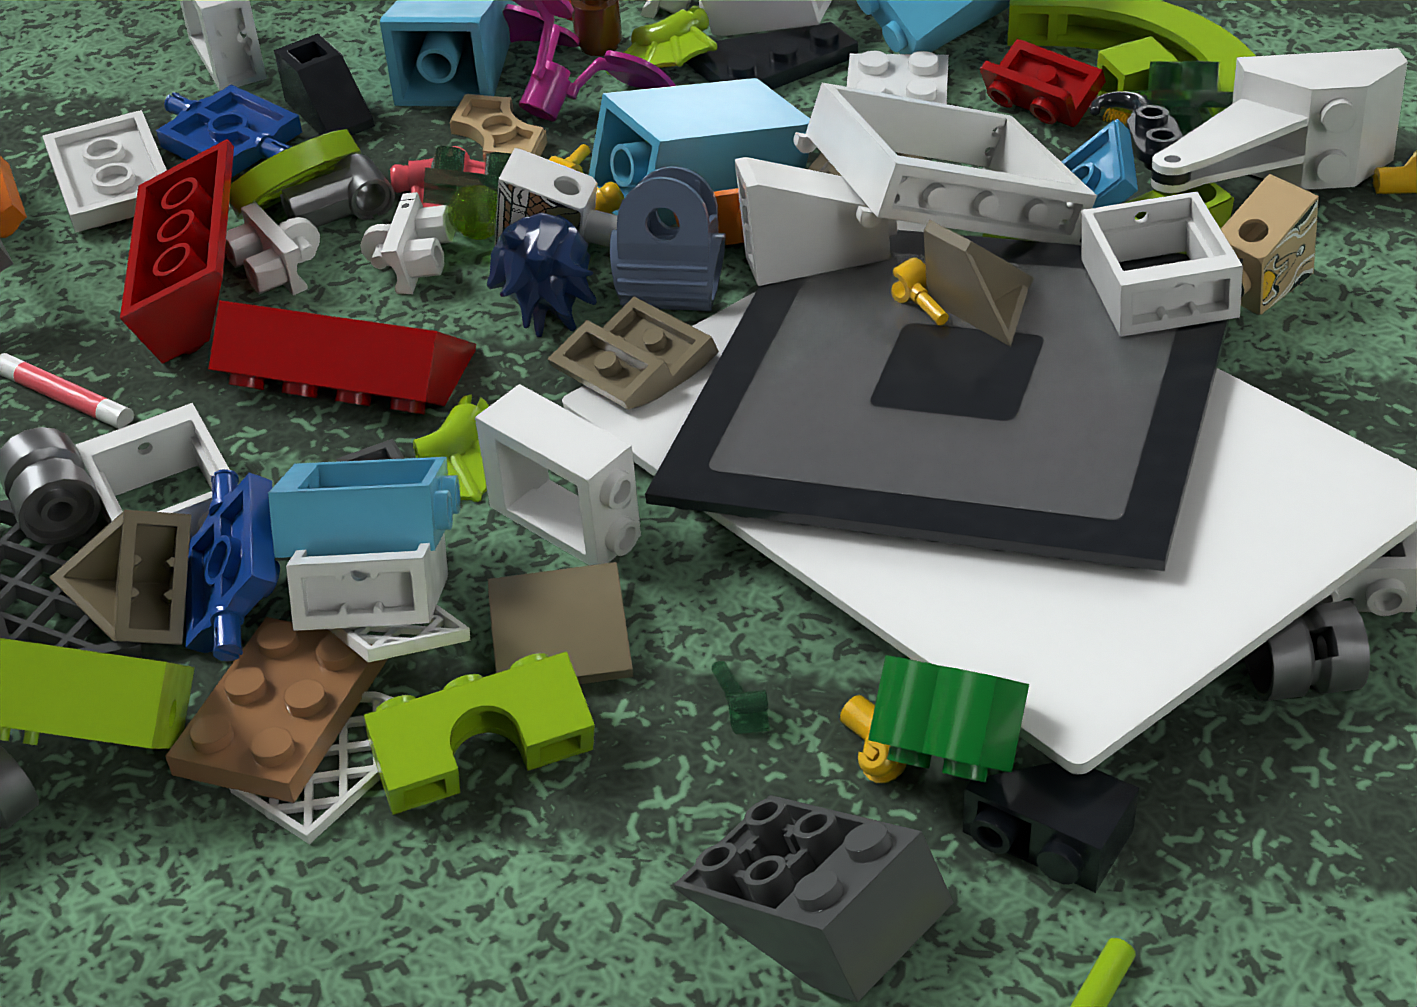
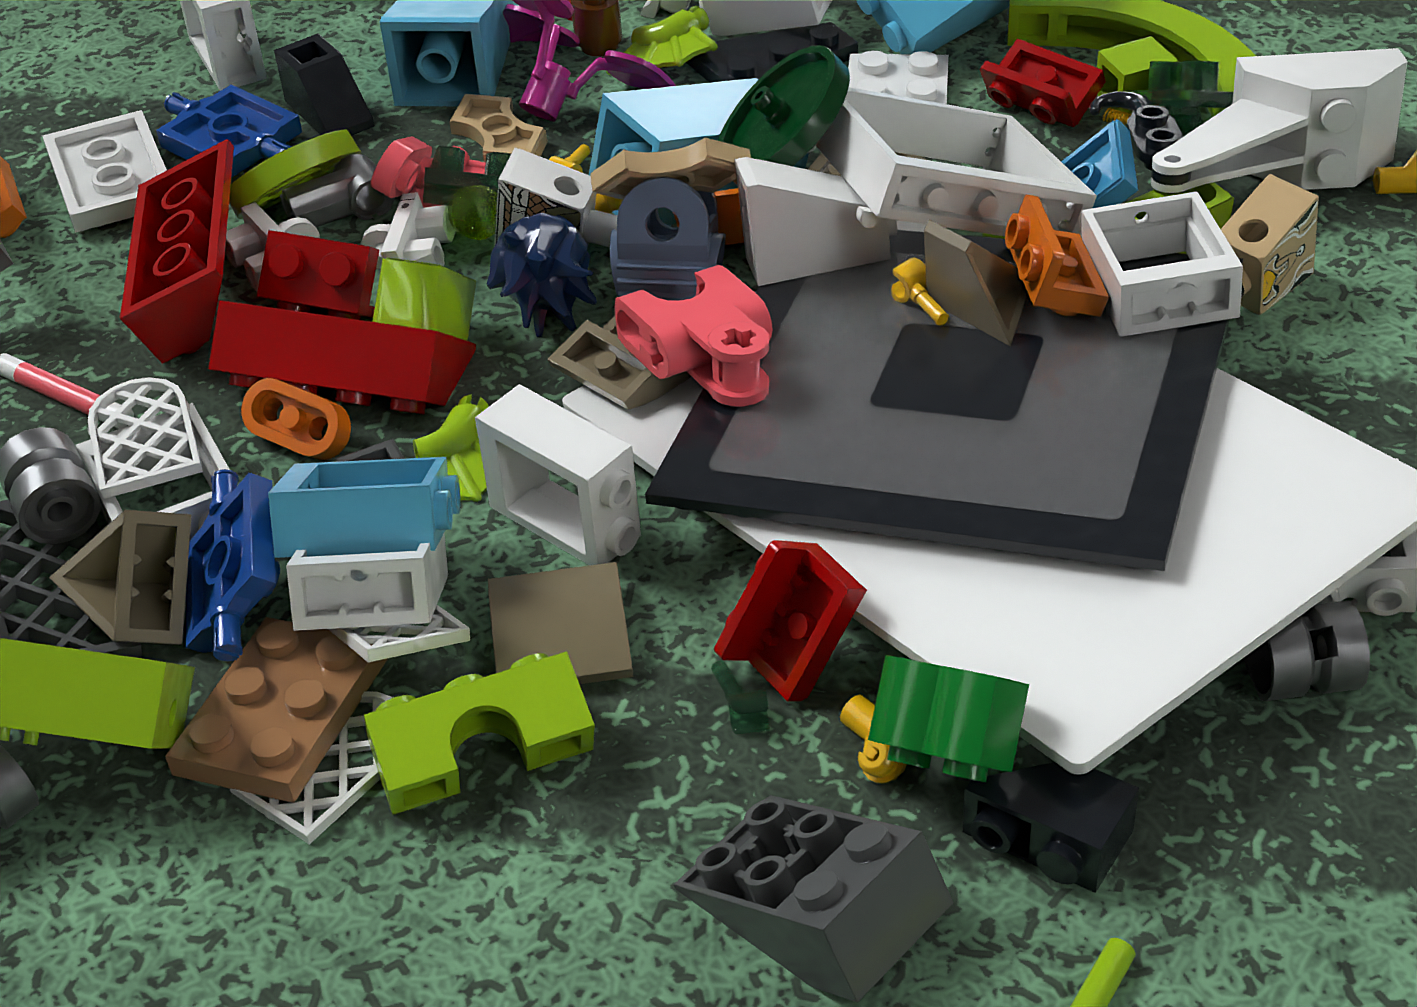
none -> white window [88,377,203,499]
none -> orange plate [241,378,351,460]
none -> red bracket [257,230,379,320]
none -> coral plate [371,136,436,198]
none -> lime piece [372,258,477,341]
none -> tan tile [590,137,751,200]
none -> coral piece [614,265,773,407]
none -> red bracket [714,540,867,702]
none -> dark green piece [718,45,850,185]
none -> orange bracket [1005,194,1109,317]

